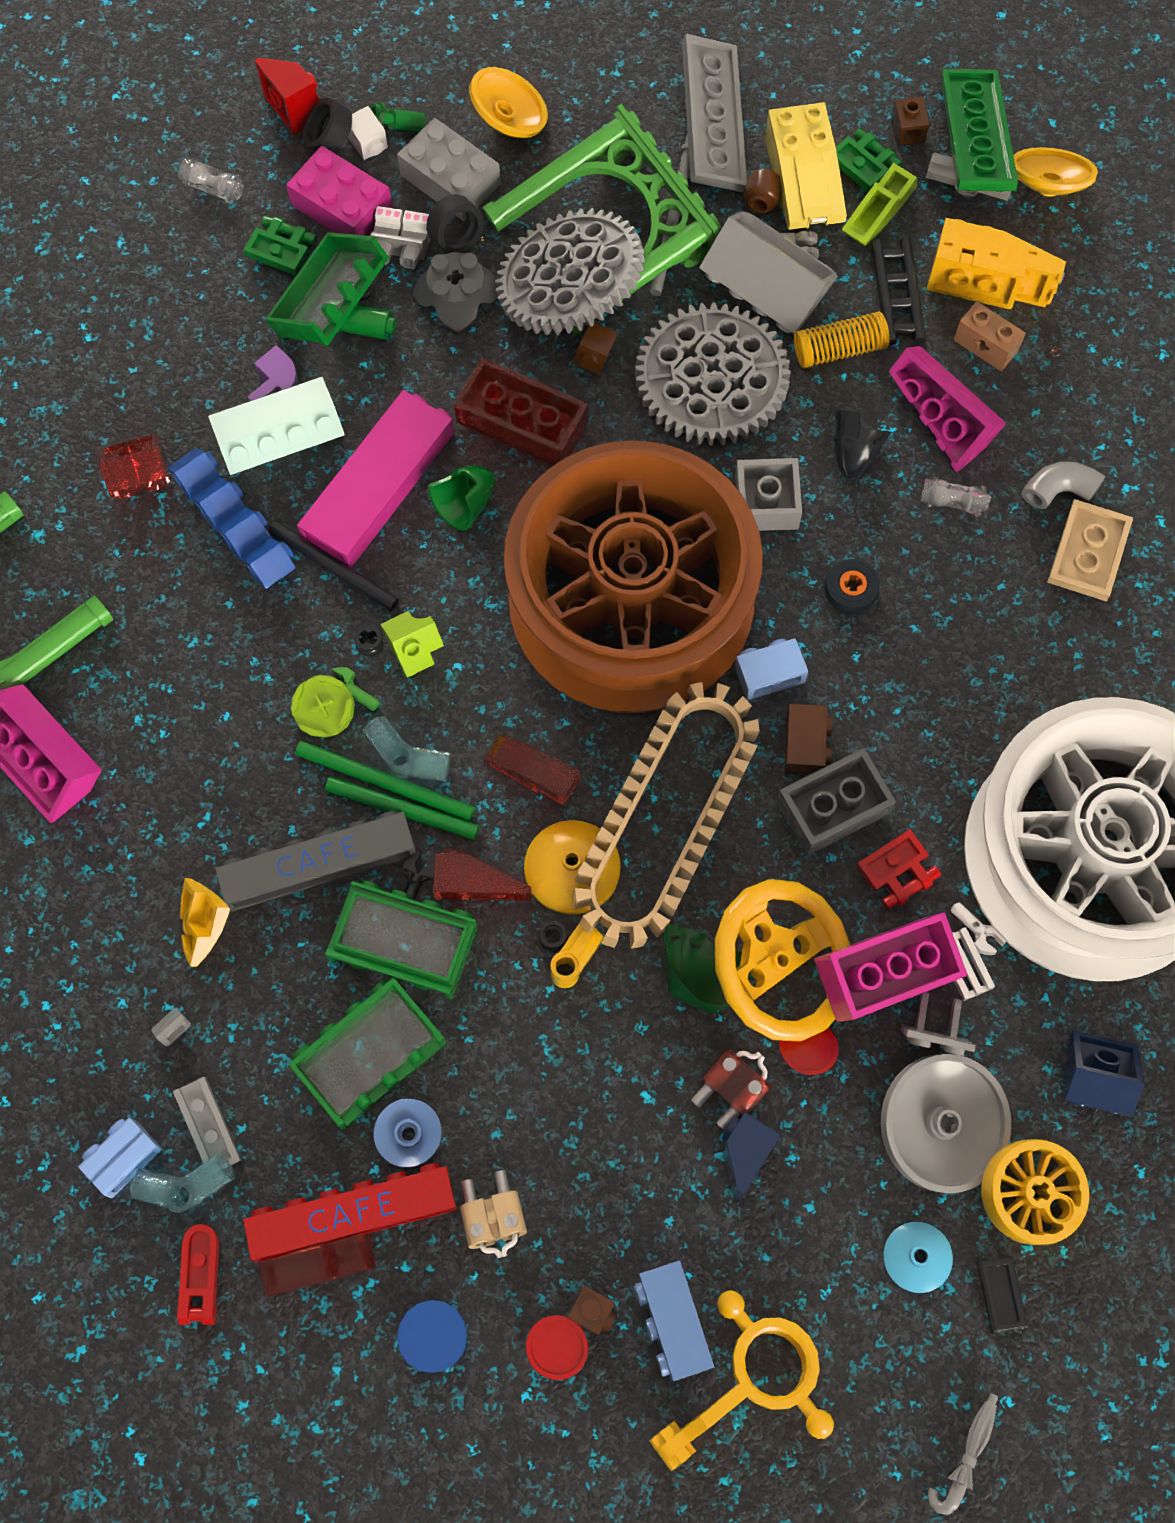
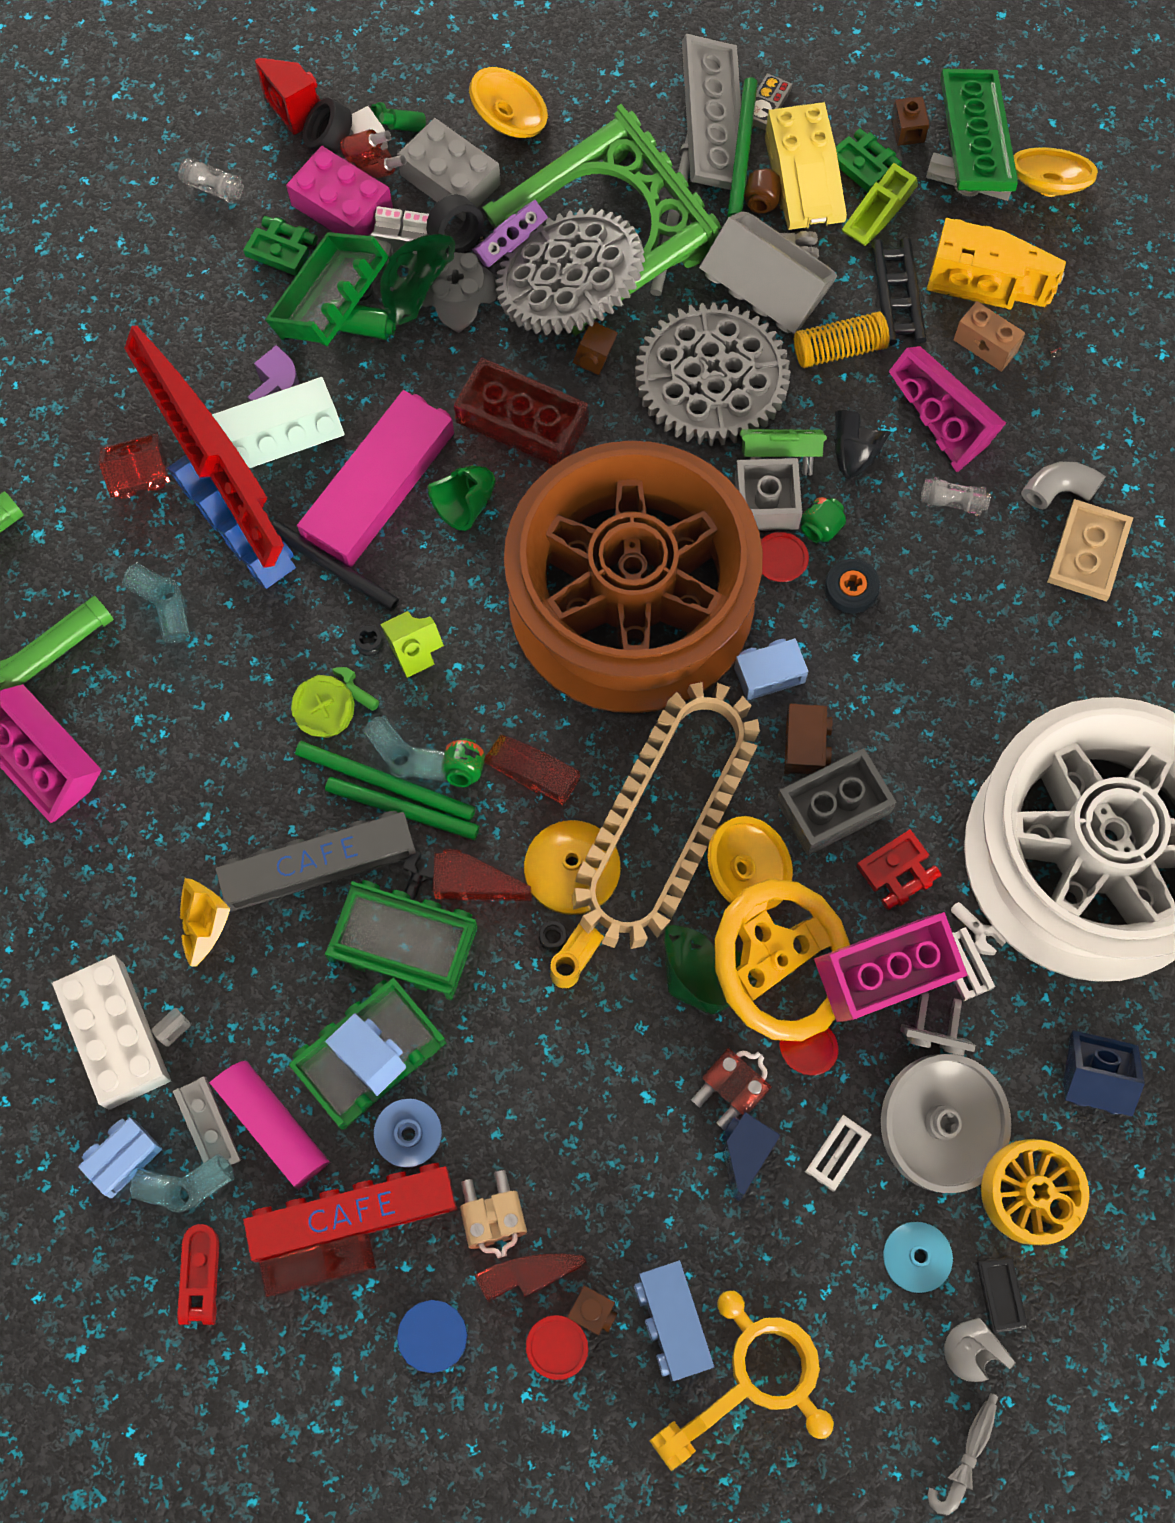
none -> white brick [52,955,171,1110]
none -> clear light blue piece [122,562,191,644]
none -> red slope [124,326,284,568]
none -> dark pink brick [209,1061,330,1190]
none -> light blue brick [325,1013,407,1096]
none -> clear red piece [340,129,406,179]
none -> dark green piece [380,234,455,325]
none -> green head [441,738,485,787]
none -> medium lavender piece [472,200,548,267]
none -> clear red slope [474,1254,587,1302]
none -> yellow dish [708,816,793,910]
none -> green piece [727,77,758,219]
none -> bright green piece [740,429,827,475]
none -> tile [753,73,792,131]
none -> red piece [761,532,809,582]
none -> green head [801,497,846,543]
none -> white tile [805,1115,872,1192]
none -> light grey helmet [944,1318,1016,1382]

